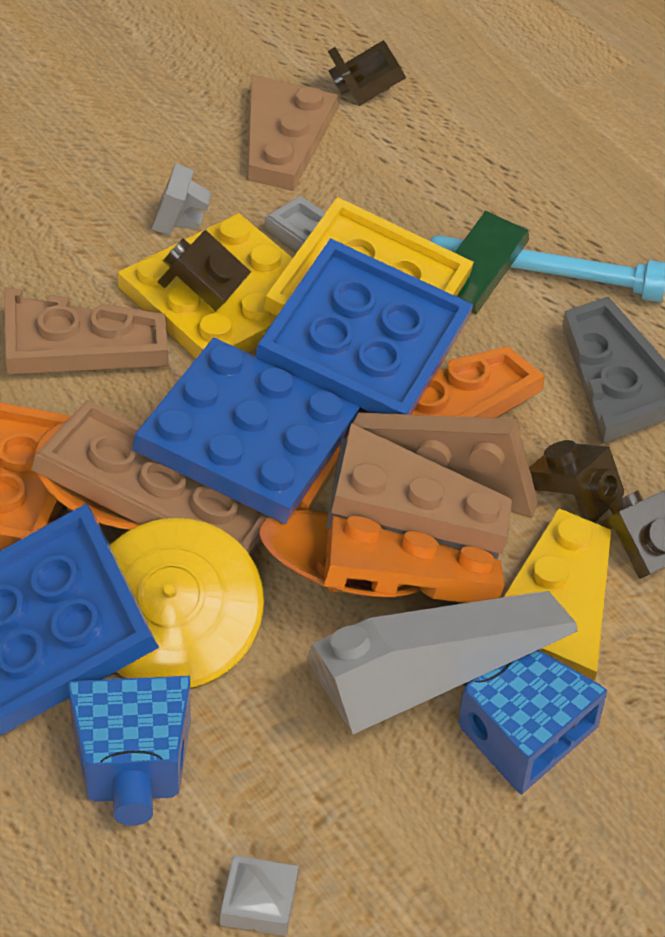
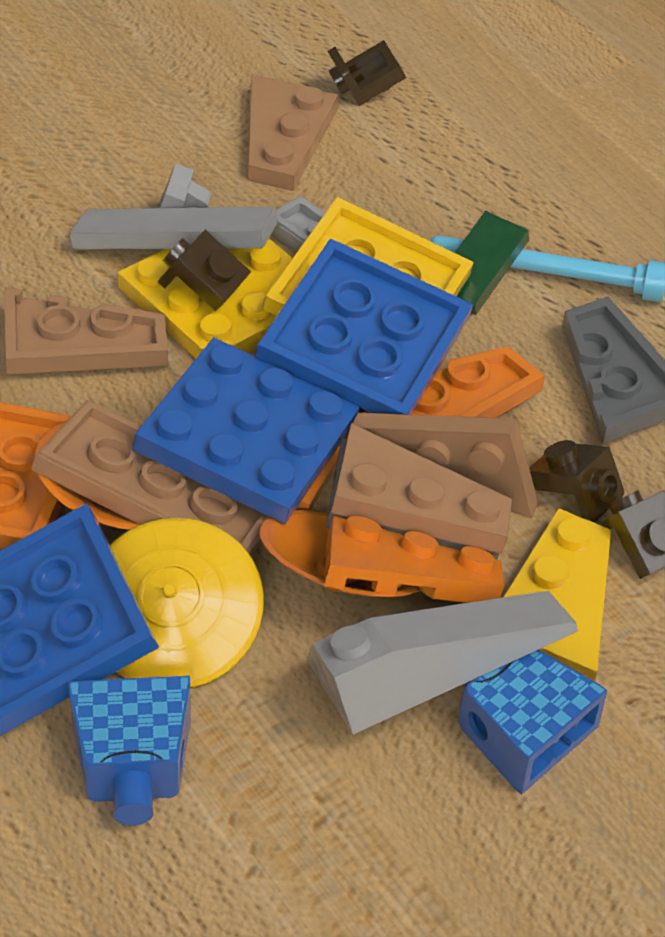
light grey tile [220,855,299,936] -> none
none -> light grey tile [69,207,278,250]

